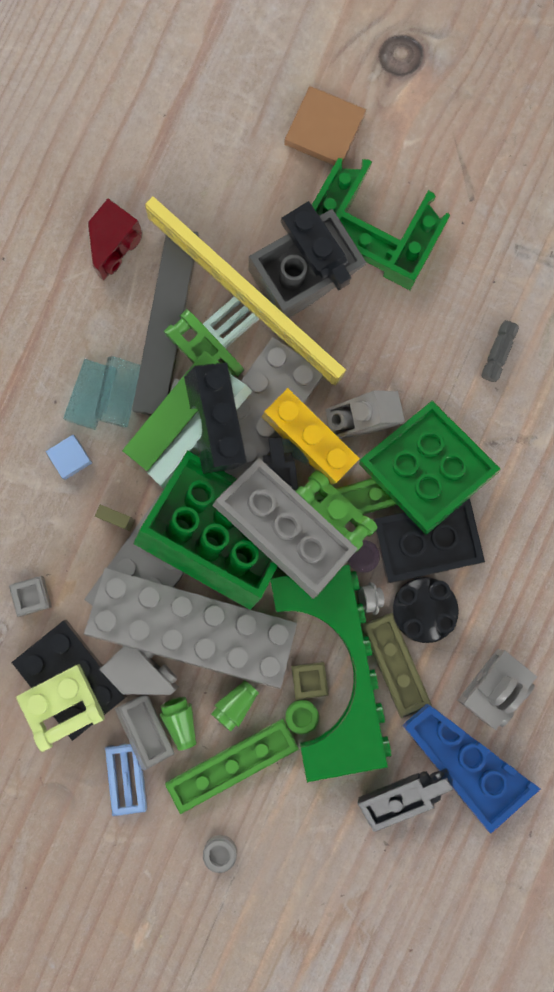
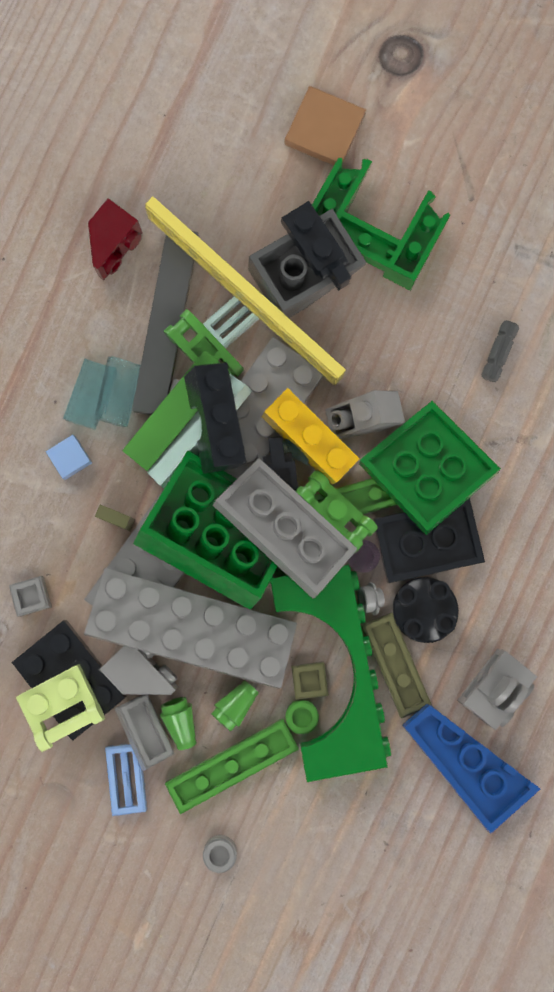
hinge [358,768,453,832] -> none

